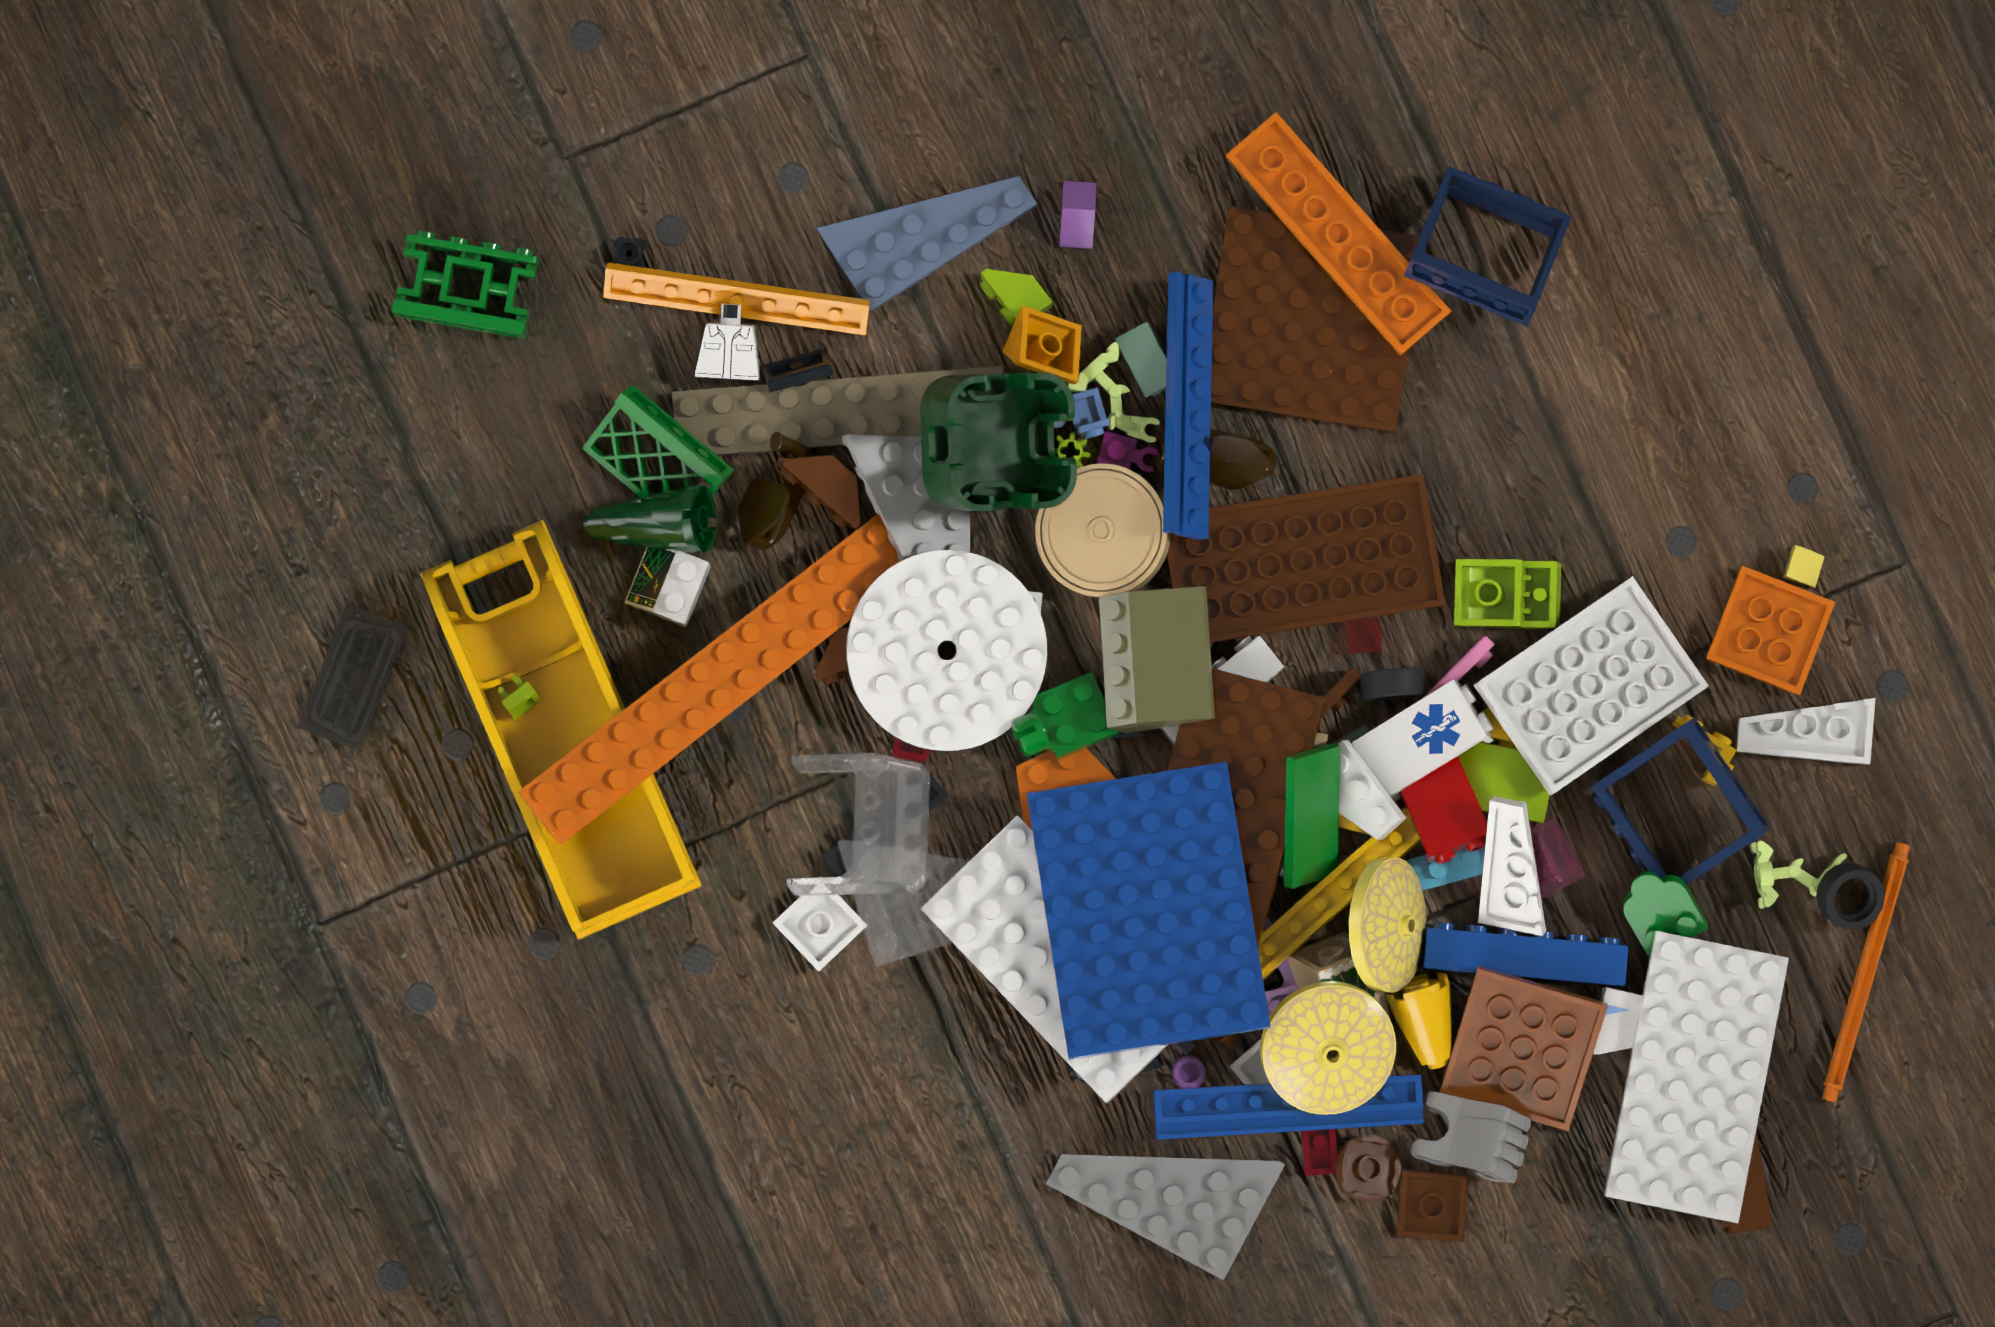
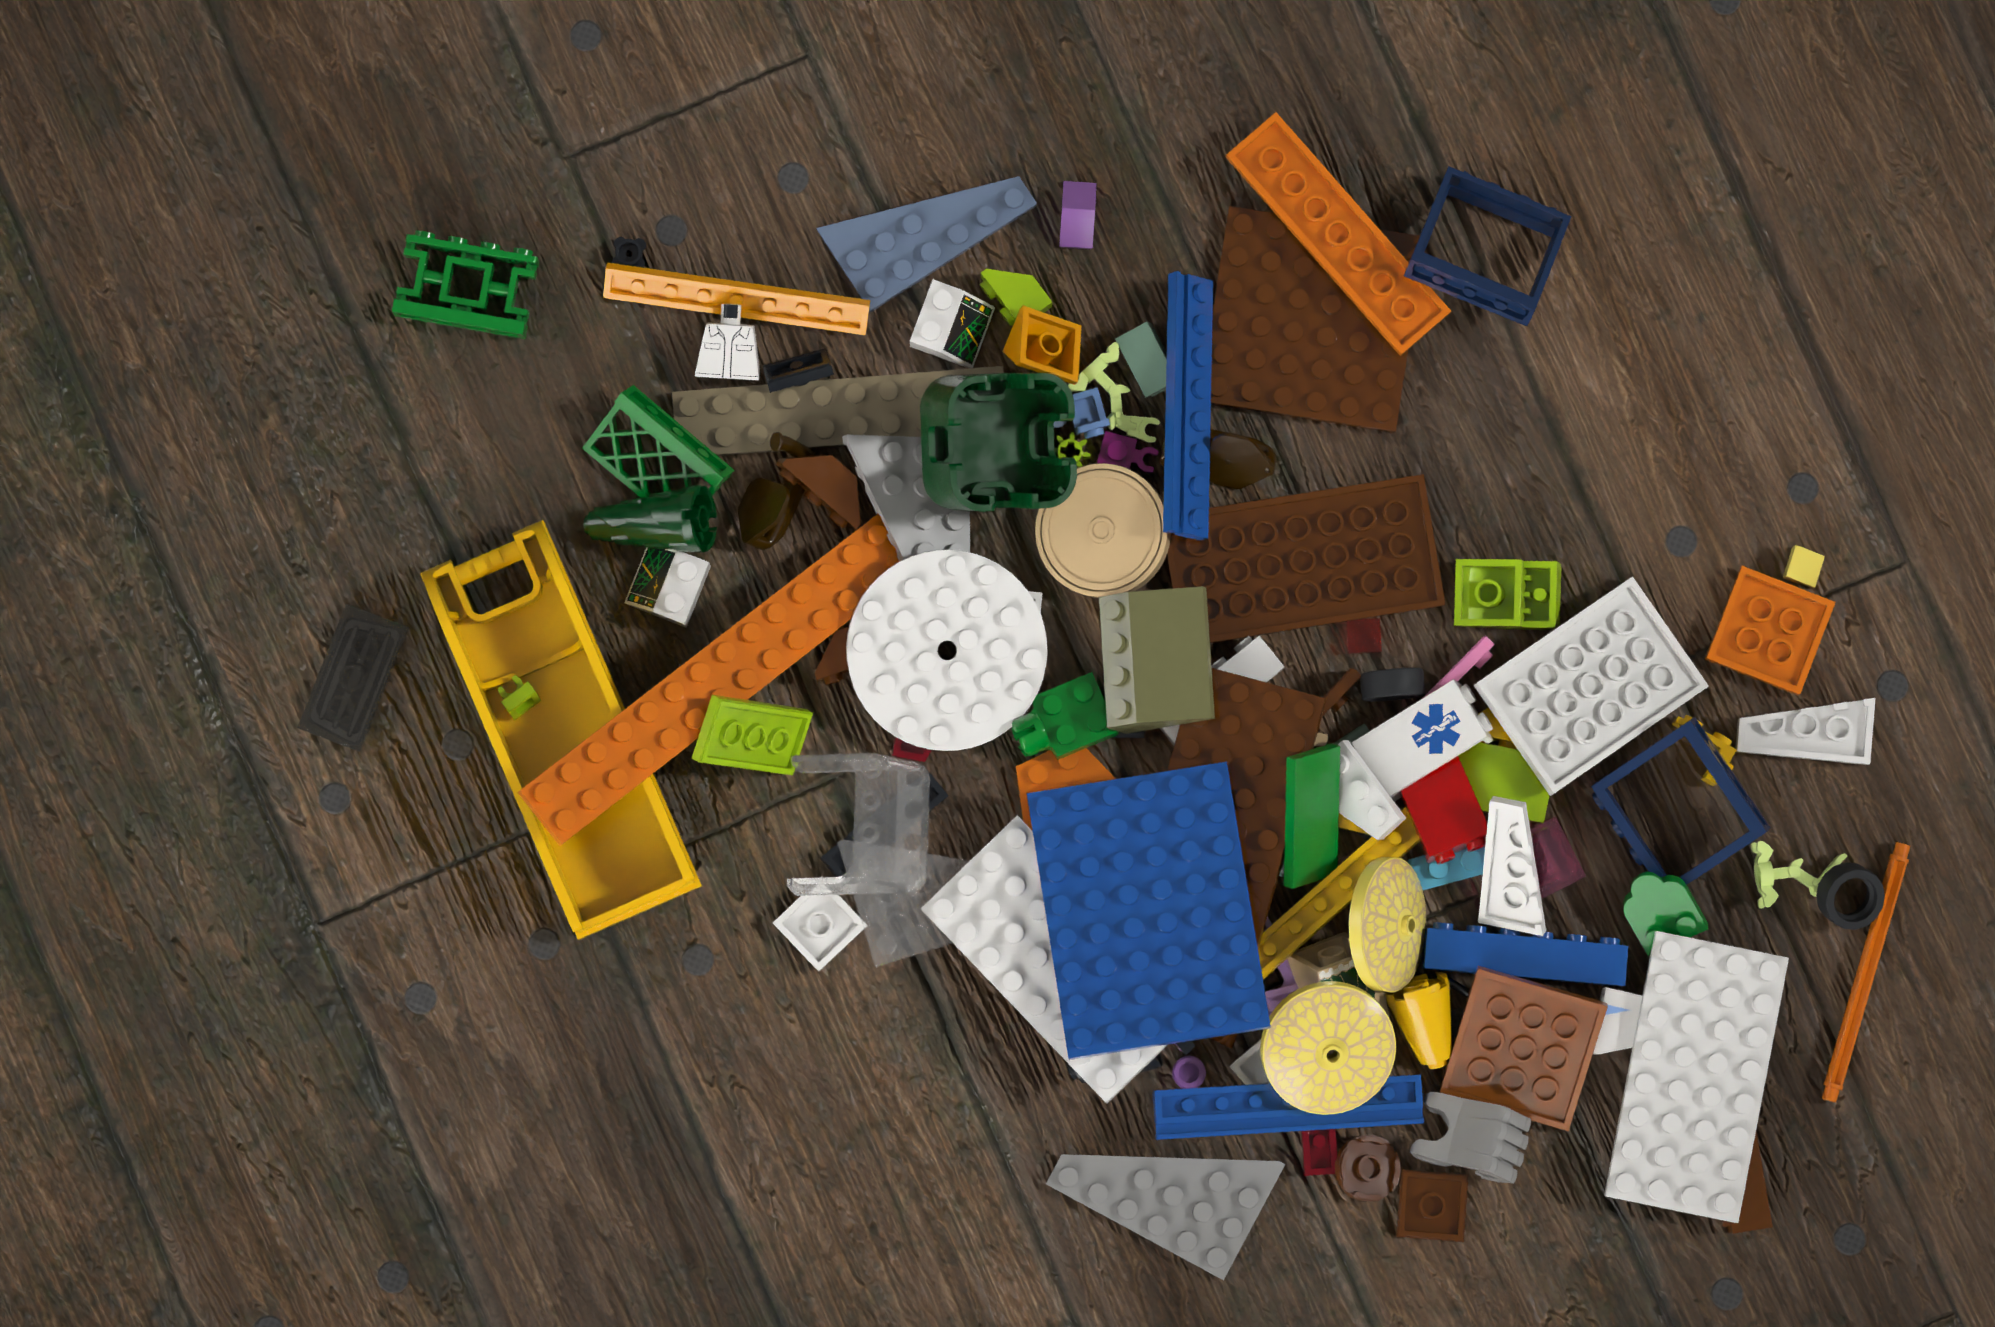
none -> lime plate [692,695,813,775]
none -> white slope [910,279,995,369]

